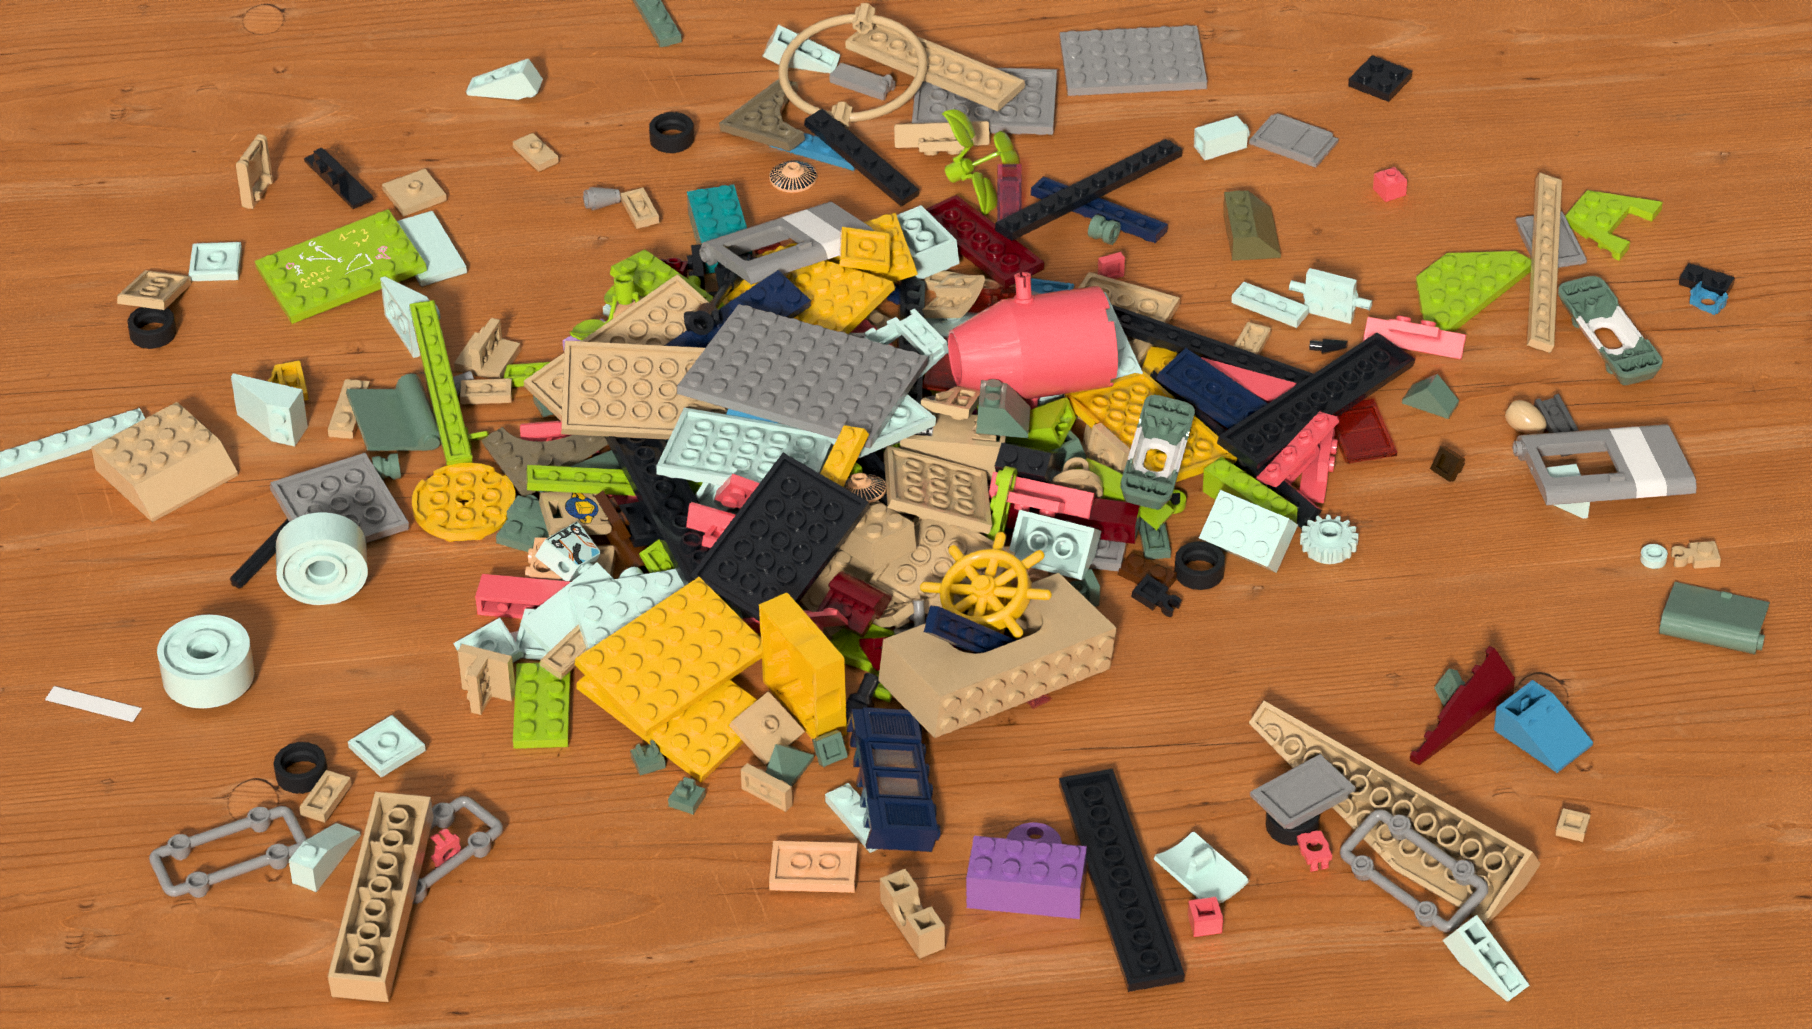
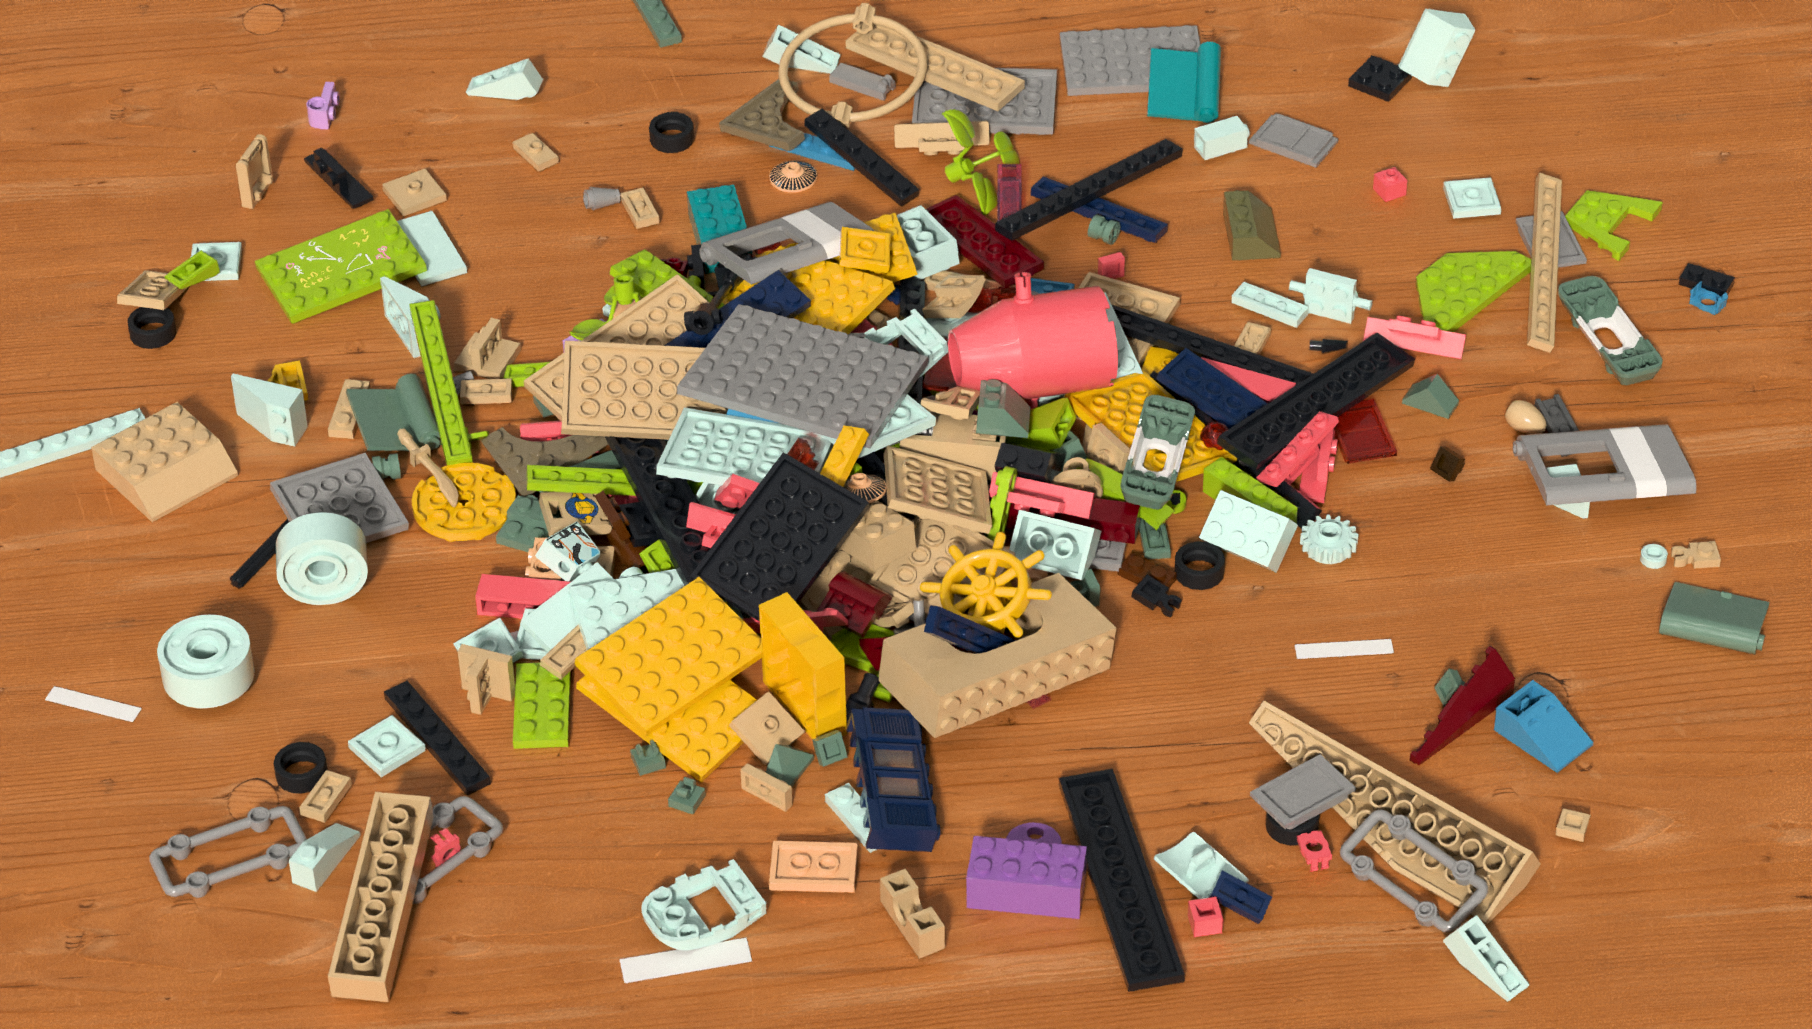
none -> lime slope [164,250,220,289]
none -> lavender plate [306,82,340,129]
none -> black plate [384,681,491,796]
none -> tan sword [397,429,458,507]
none -> white sticker [619,938,752,983]
none -> light aqua slope [641,859,766,950]
none -> clear red tile [787,437,819,470]
none -> teal door [1147,42,1221,123]
none -> clear red plate [1200,422,1229,450]
none -> dark blue plate [1208,870,1272,924]
none -> white sticker [1295,639,1394,659]
none -> light aqua slope [1398,9,1476,87]
none -> light aqua plate [1443,178,1501,219]

